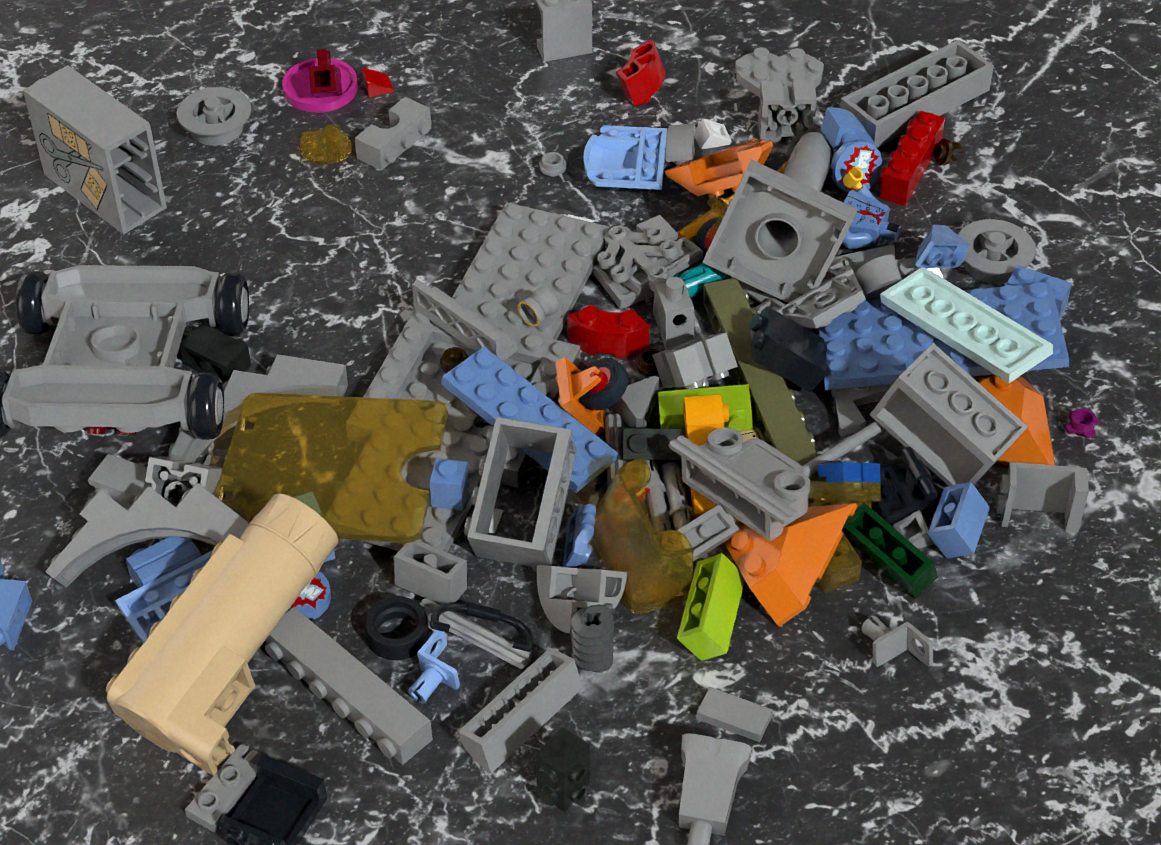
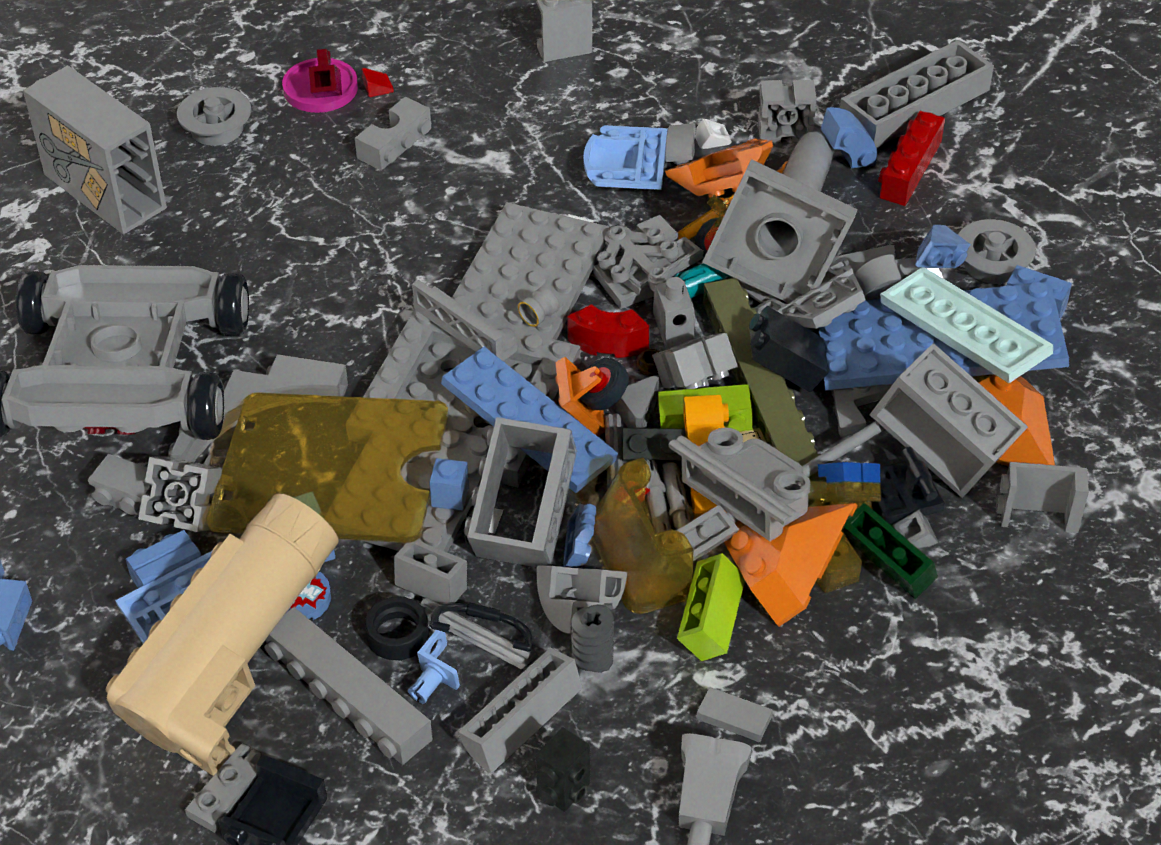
light grey arch [45,483,249,588] -> none
pearl dark grey brick [180,323,251,384] -> none
clear yellow dish [299,125,353,164] -> none
dark brown plate [440,347,469,373] -> none
light grey plate [539,152,566,177] -> none
red brick [616,39,666,107] -> none
light grey plate [735,47,824,98] -> none
tile [831,139,882,193] -> none
medium blue torso [841,167,901,250] -> none
light grey bracket [861,616,933,667] -> none
medium blue brick [927,482,990,559] -> none
dark brown plate [933,138,964,166] -> none
magenta plate [1065,408,1099,438] -> none

